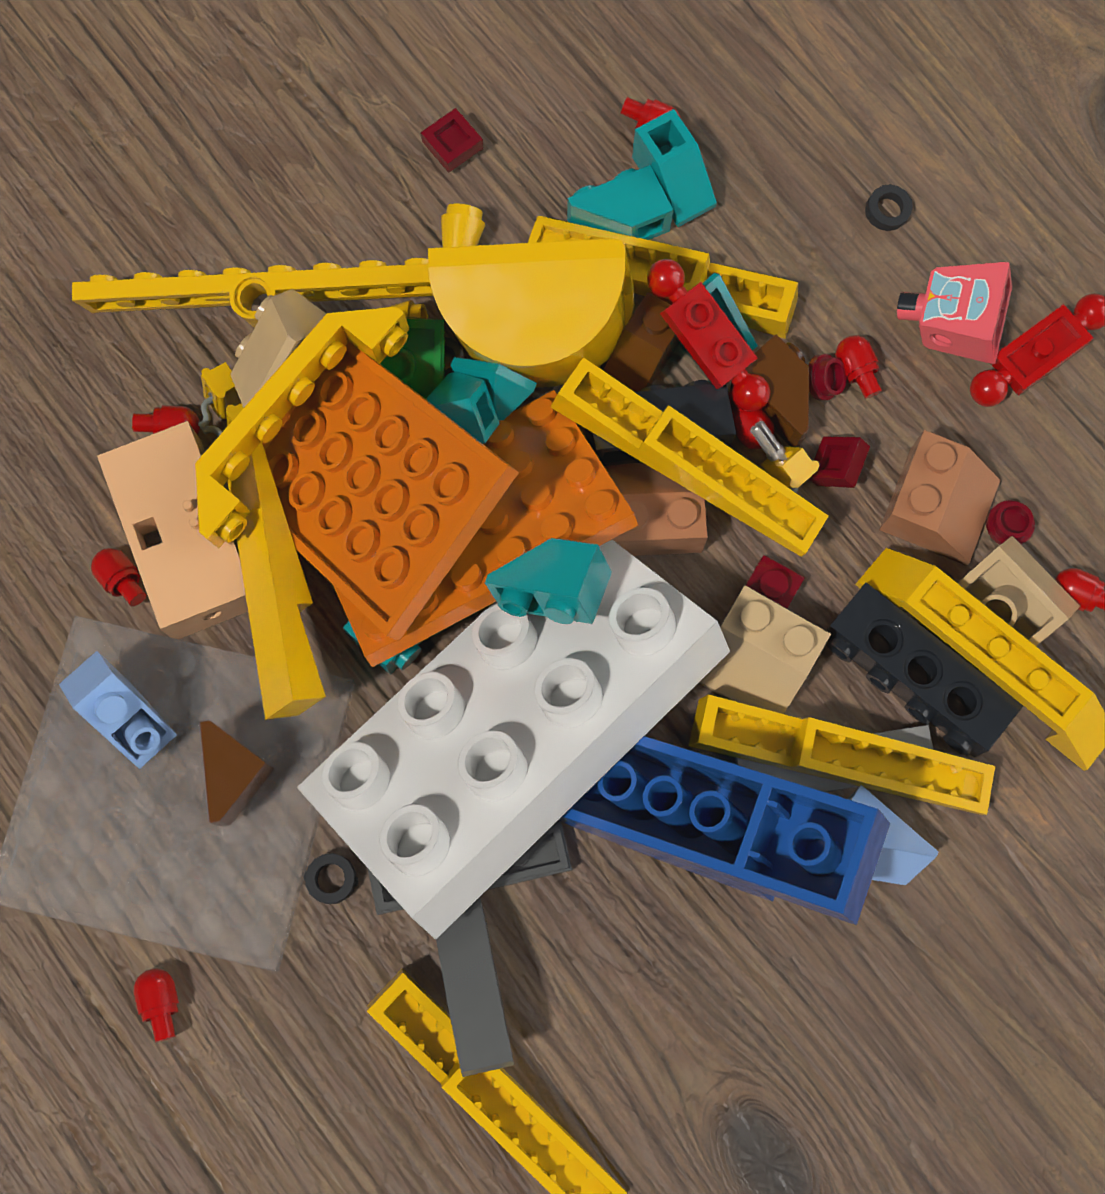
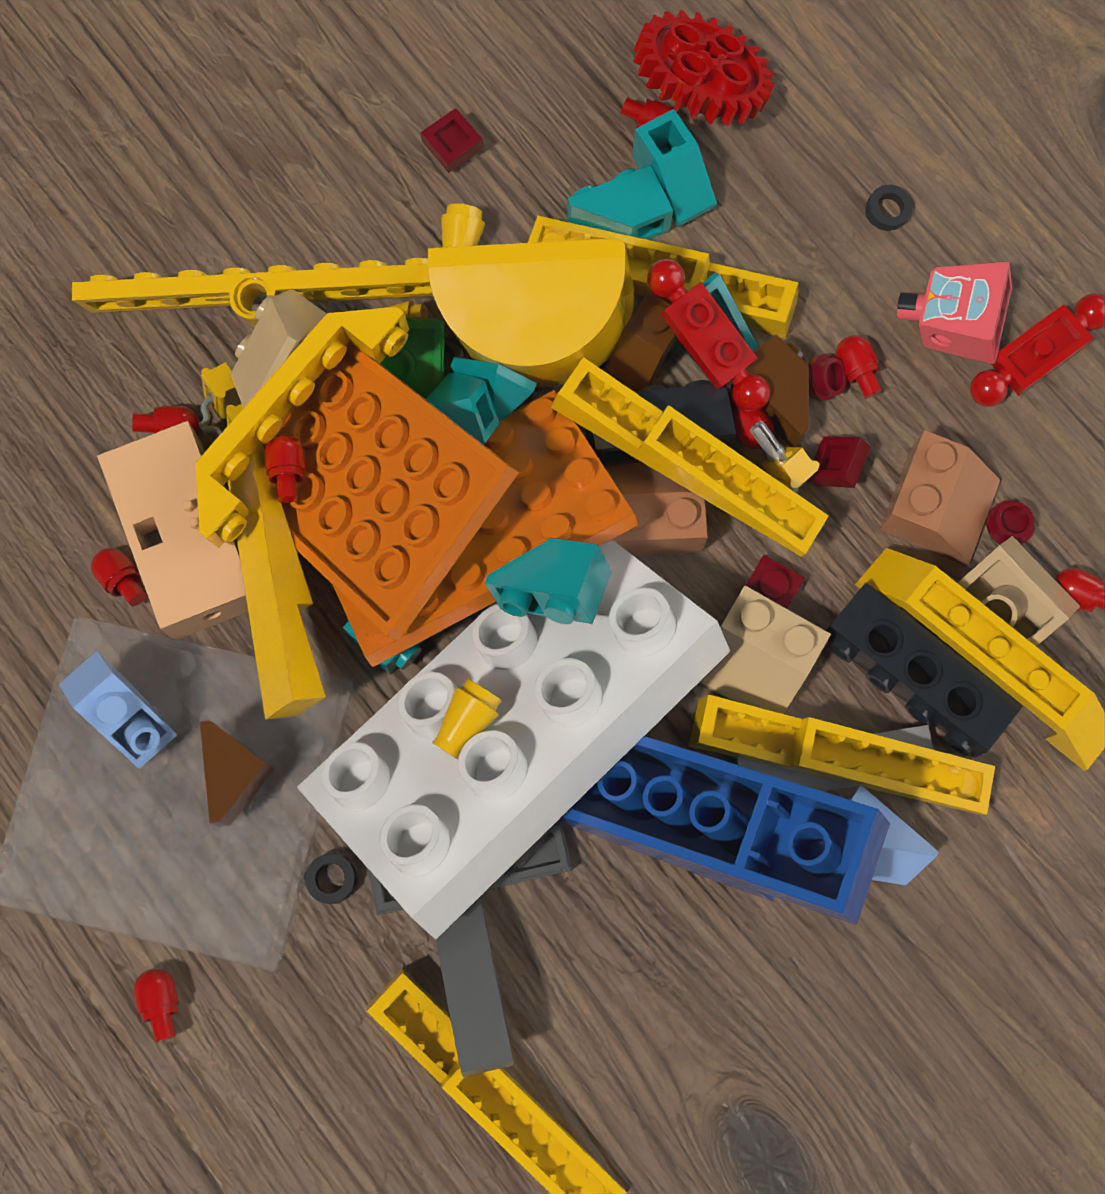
none -> red cylinder [265,434,305,503]
none -> yellow cone [432,679,502,760]
none -> red gear [633,10,775,126]

